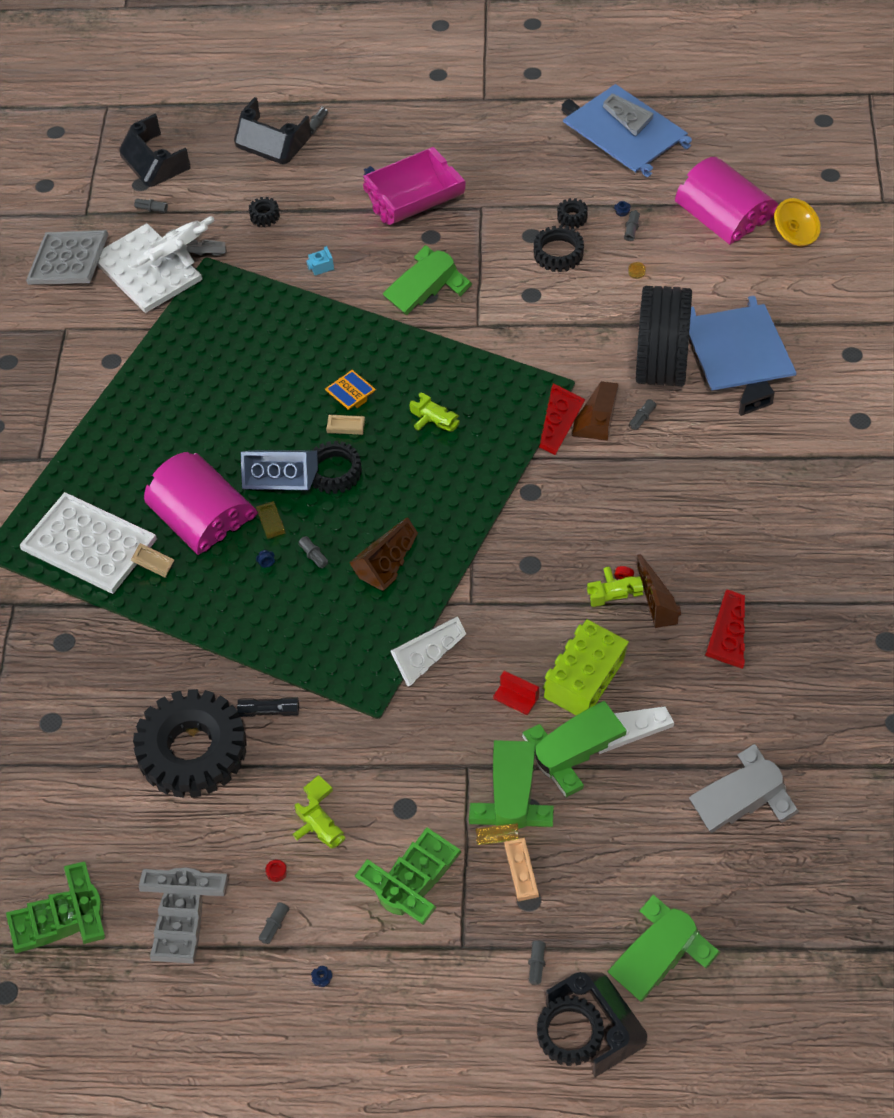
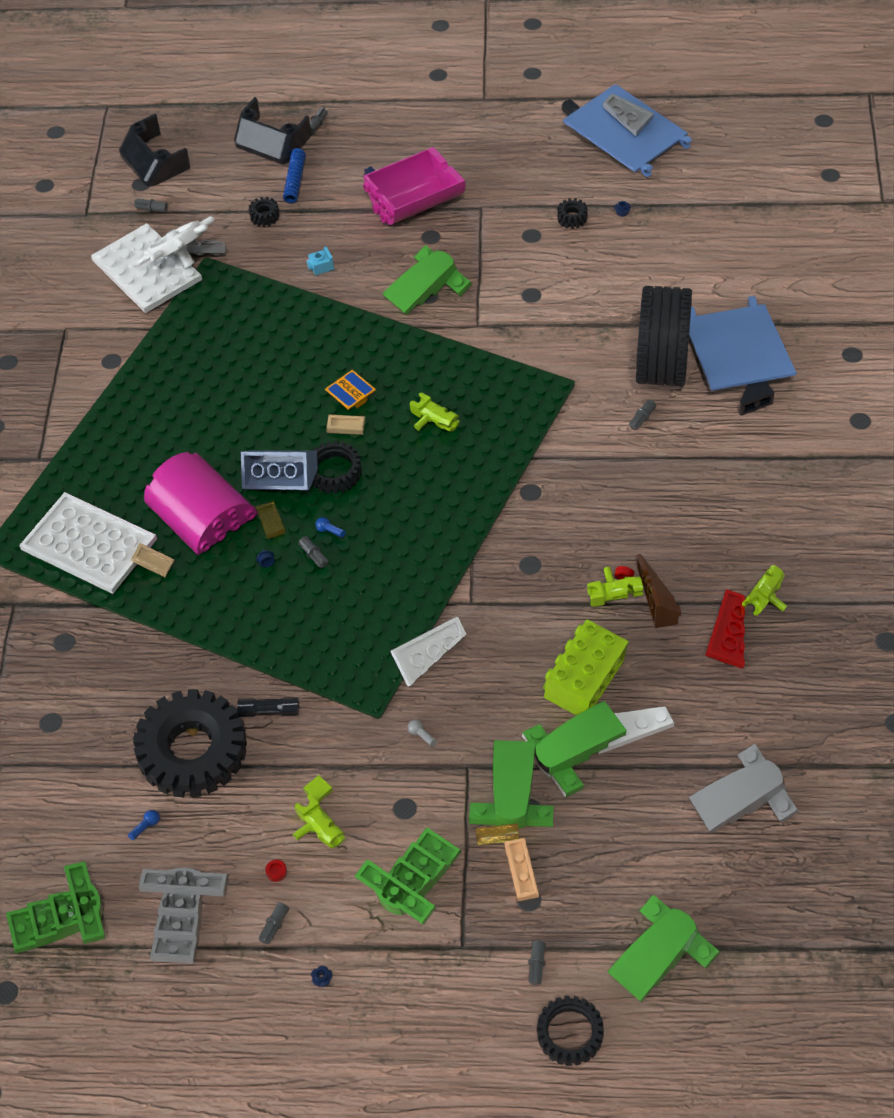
light grey tile [26,230,108,285] -> none
reddish brown wedge [350,517,418,590] -> none
red panel [493,671,539,715] -> none
black tyre [533,225,584,272] -> none
red wing [539,383,586,456] -> none
black windscreen [546,972,647,1077] -> none
reddish brown wedge [572,381,619,441] -> none
dark grey axle [624,210,640,241] -> none
clear yellow tile [628,262,646,279] -> none
dark pink cylinder [675,157,779,245] -> none
yellow dish [774,198,820,246] -> none
none -> blue bar [128,810,160,840]
none -> blue piece [283,148,306,204]
none -> blue bar [315,517,346,538]
none -> light grey bar [408,719,437,747]
none -> lime piece [742,565,787,616]

